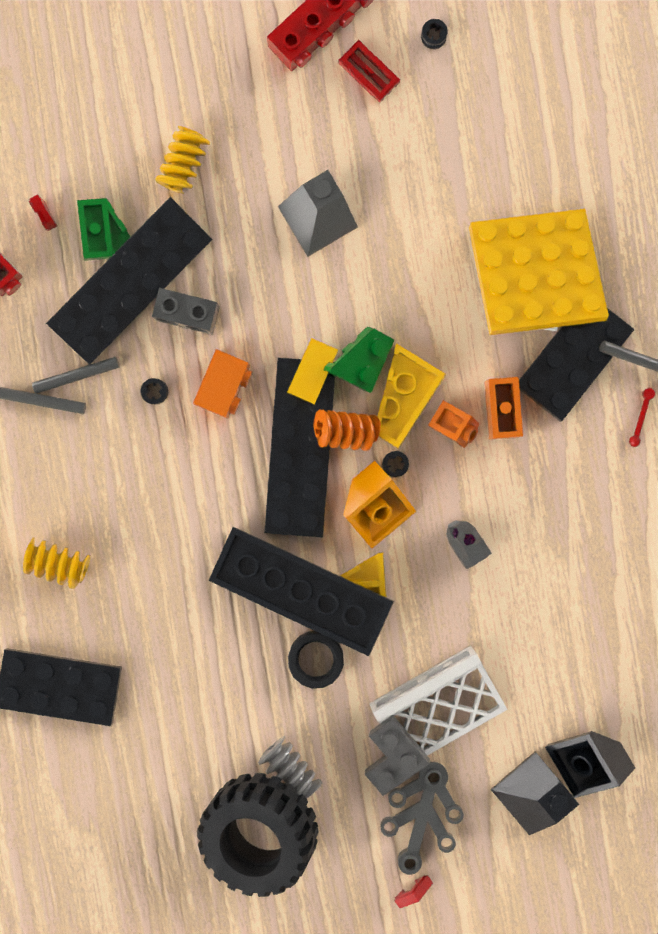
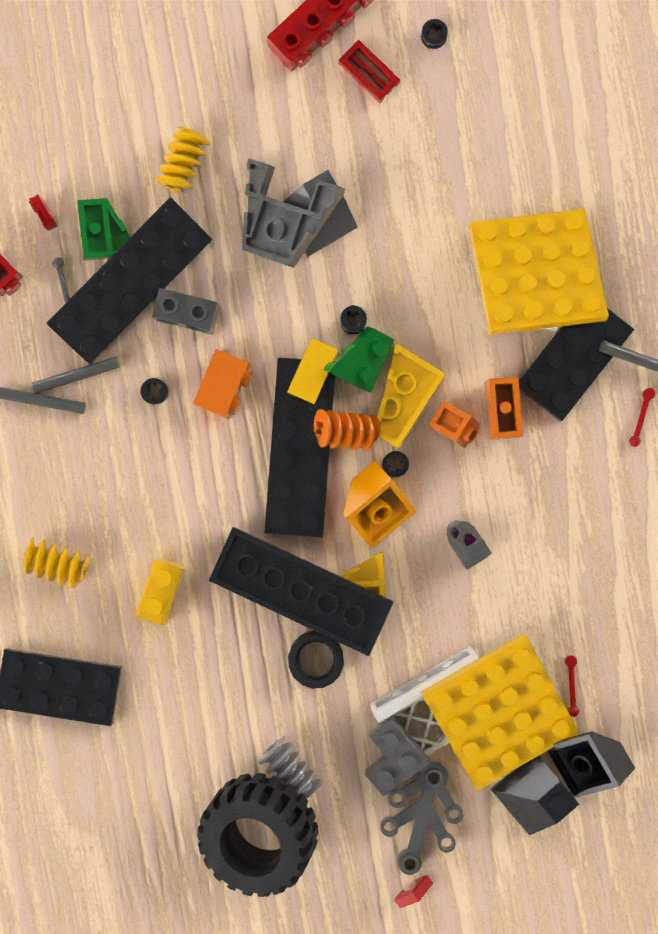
none -> dark grey hinge [52,257,70,303]
none -> yellow brick [135,558,186,626]
none -> flat silver wing [242,158,346,268]
none -> black bush [340,305,367,335]
none -> yellow plate [420,633,579,791]
none -> red hinge [565,655,579,717]

